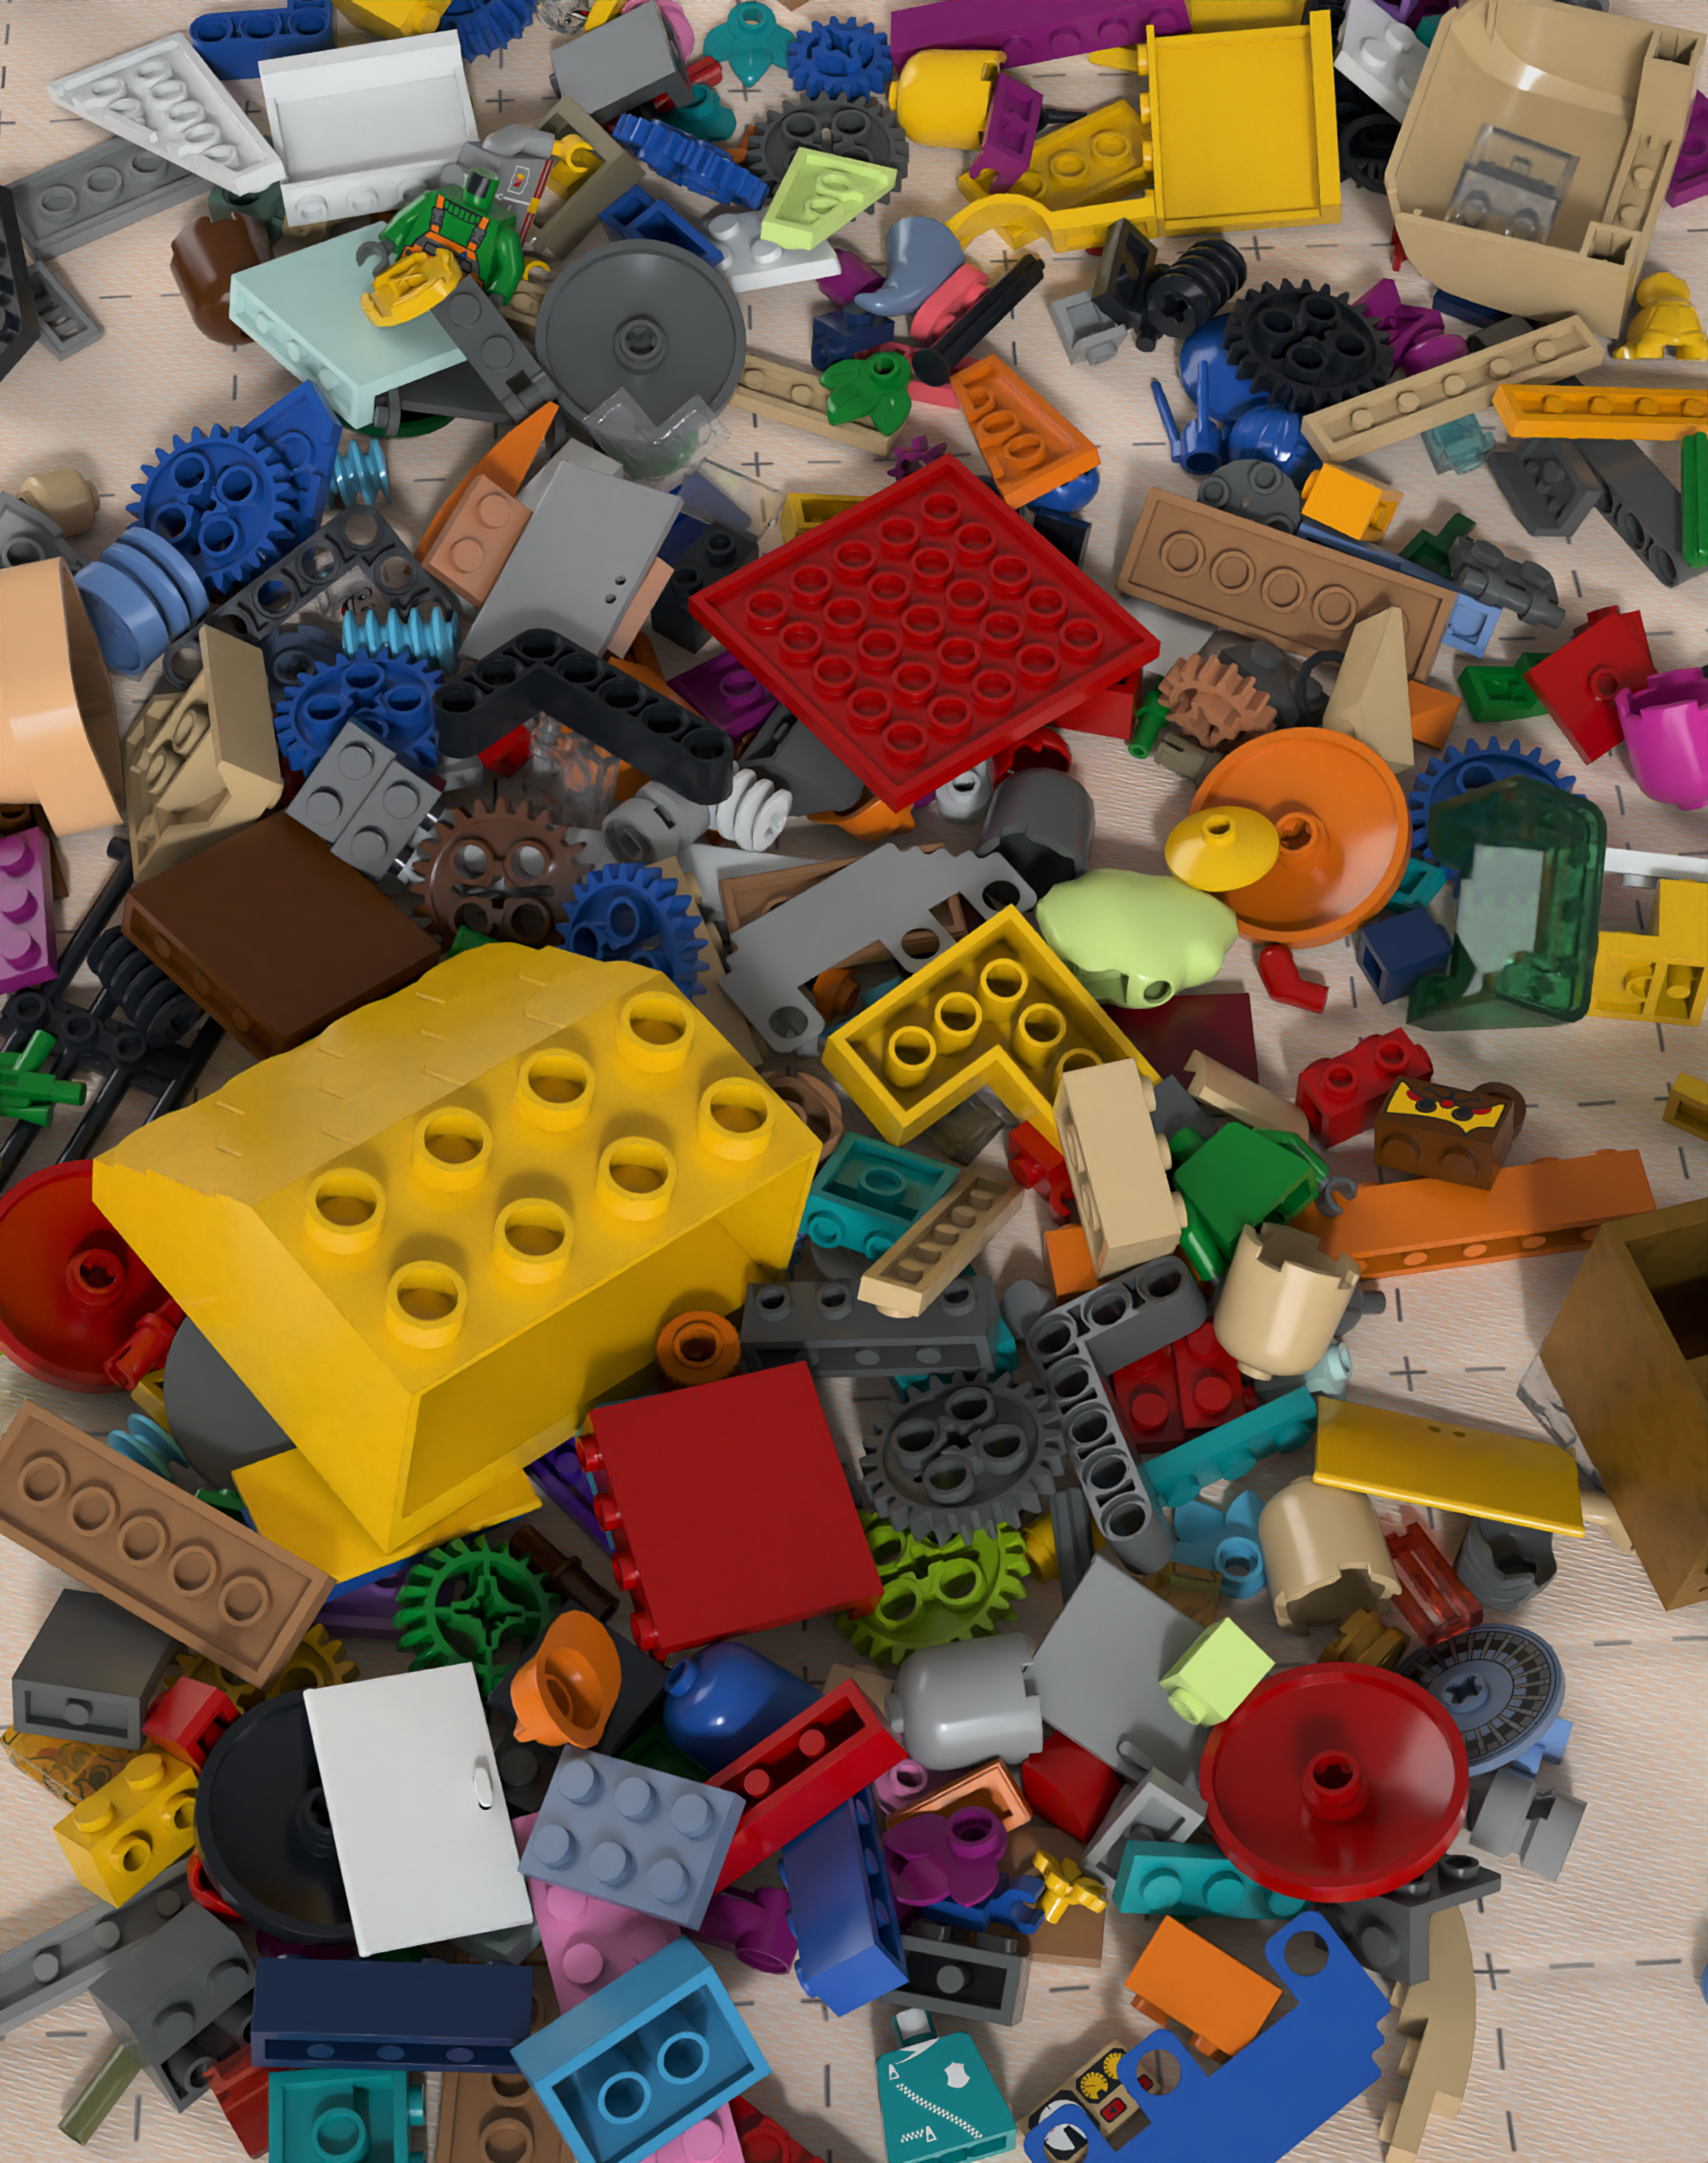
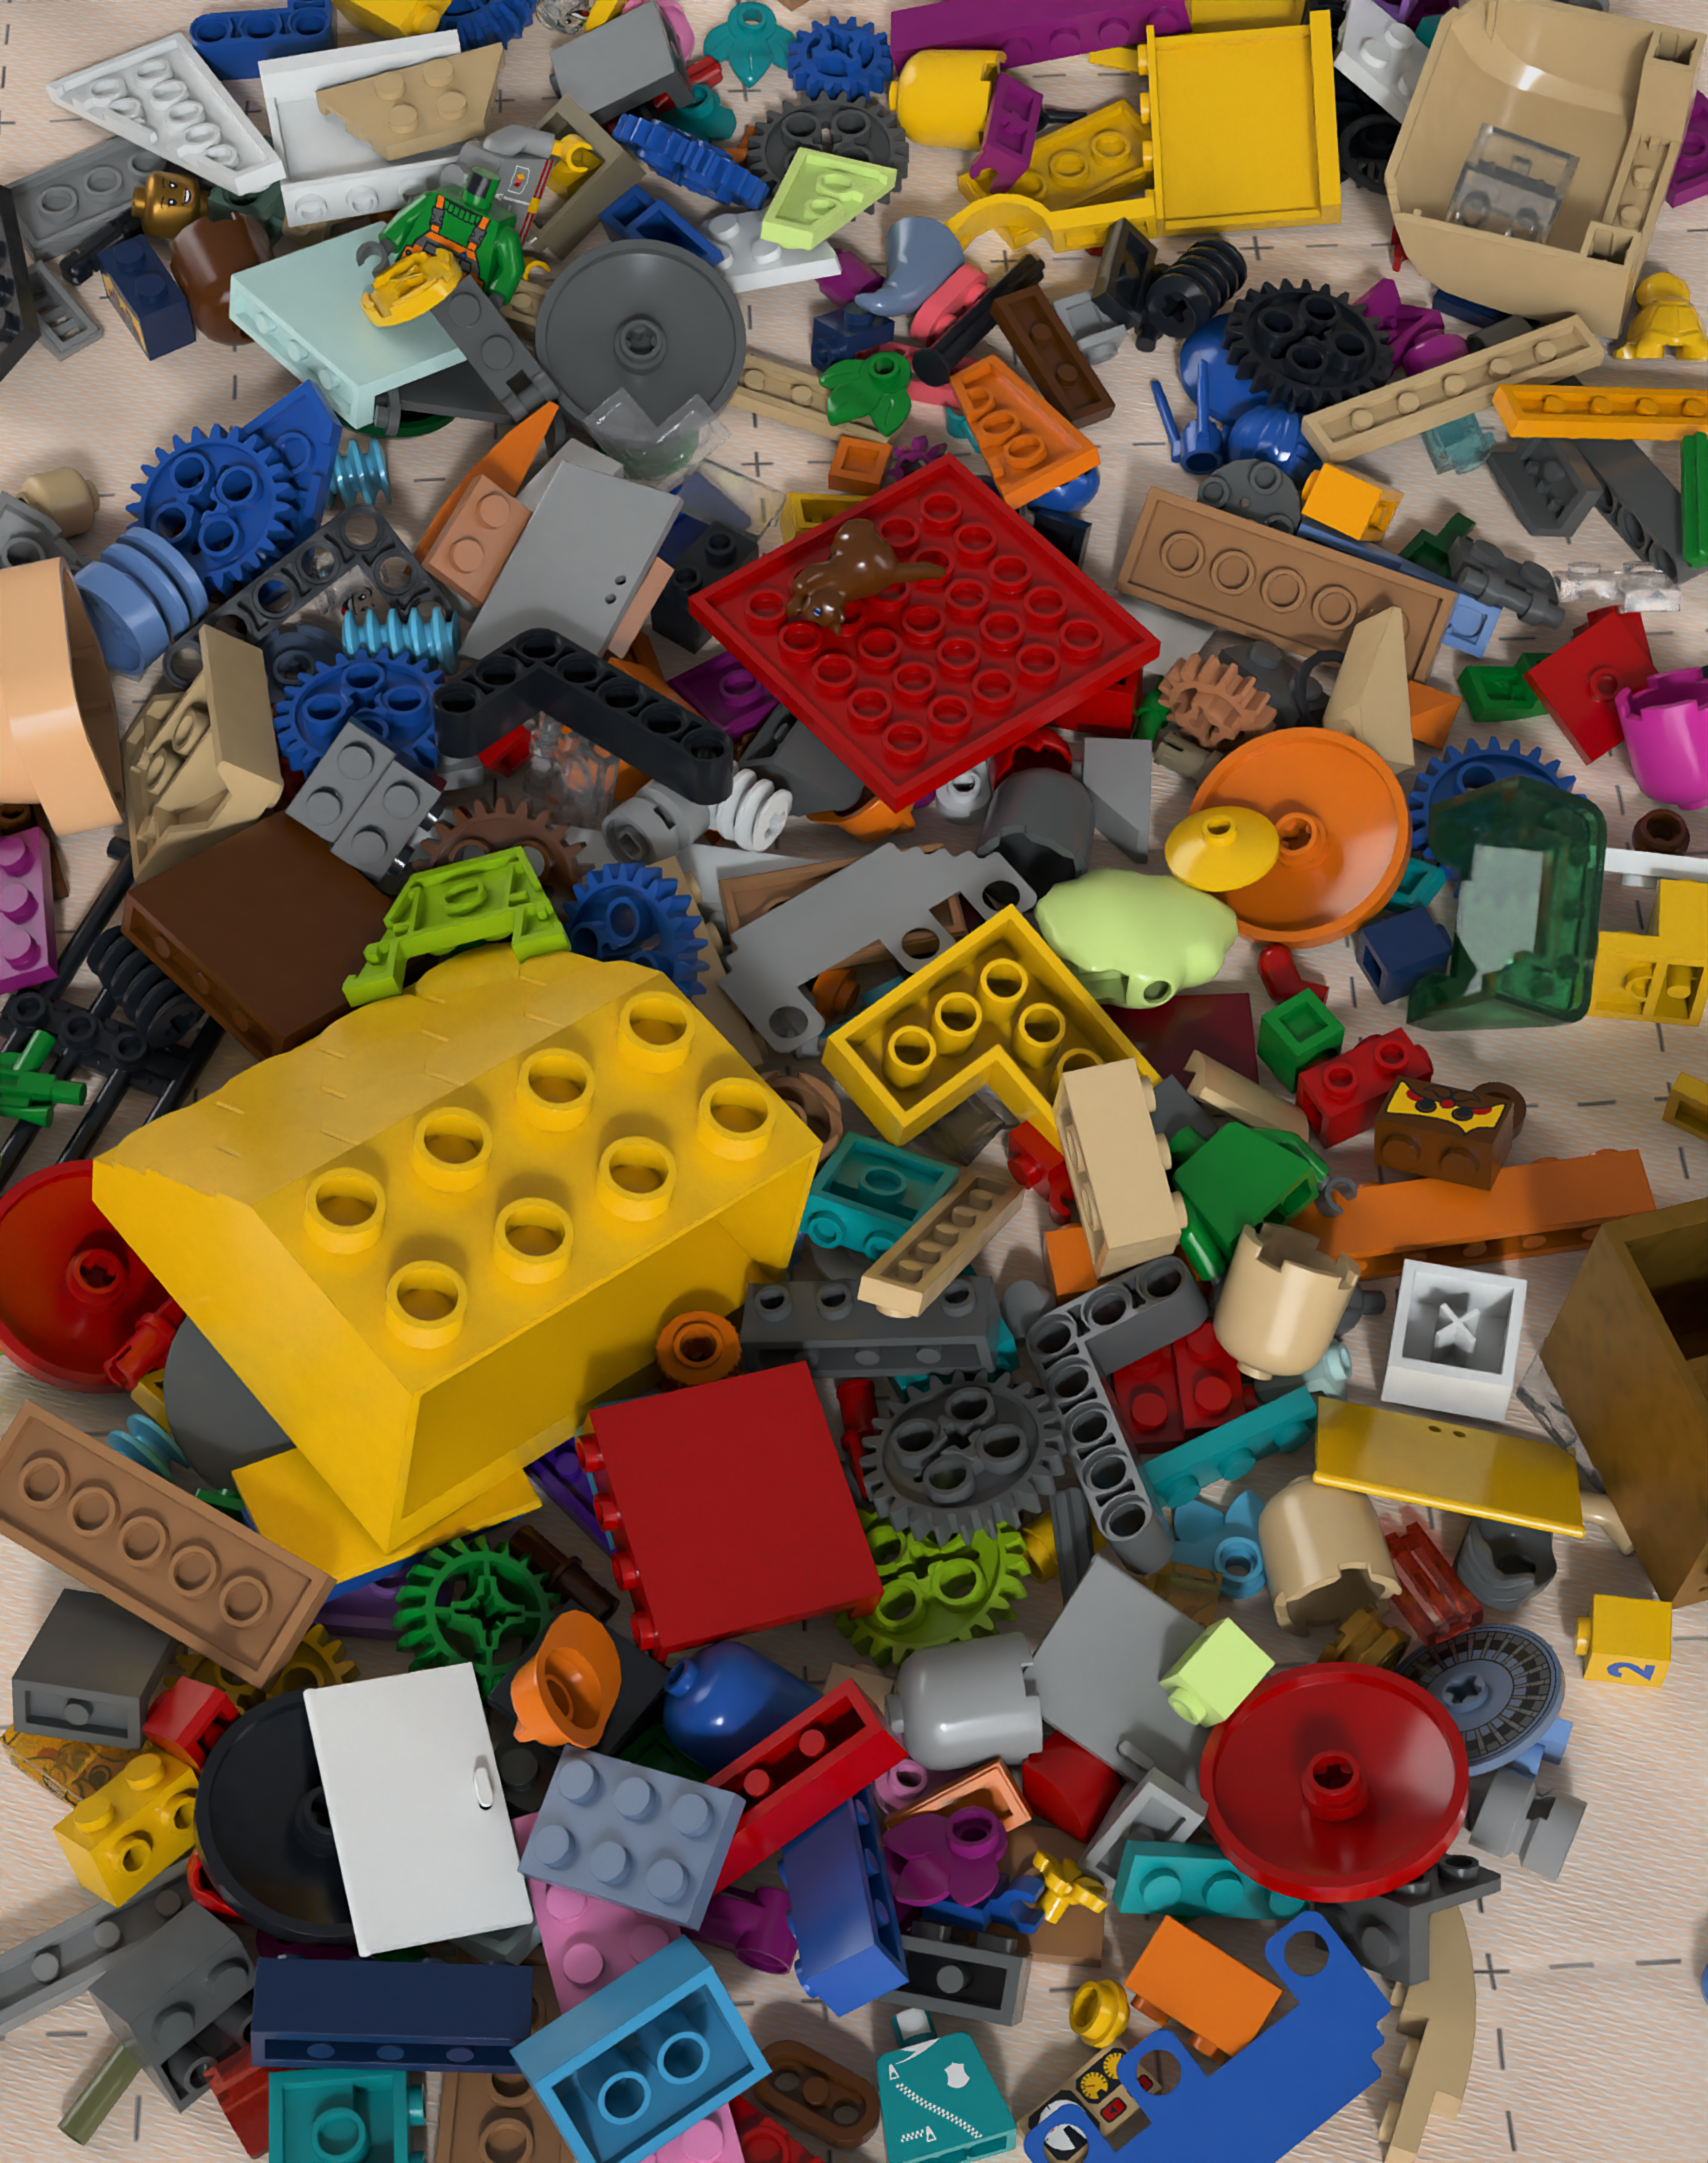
none -> black axle [59,210,145,286]
none -> dark blue brick [96,234,196,361]
none -> pearl gold head [132,171,208,240]
none -> tan wing [315,42,505,161]
none -> lime wing [342,846,571,1008]
none -> reddish brown plate [753,2040,880,2149]
none -> reddish brown animal [785,518,946,636]
none -> orange plate [828,436,893,496]
none -> red axle [836,1378,879,1502]
none -> teal hand [946,406,980,454]
none -> reddish brown plate [989,284,1116,429]
none -> yellow plate [1069,1979,1130,2049]
none -> light grey slope [1072,737,1152,864]
none -> green brick [1257,987,1345,1094]
none -> white brick [1380,1259,1528,1423]
none -> clear plate [1552,561,1681,612]
none -> yellow brick [1573,1594,1672,1688]
none -> reddish brown plate [1632,809,1690,856]

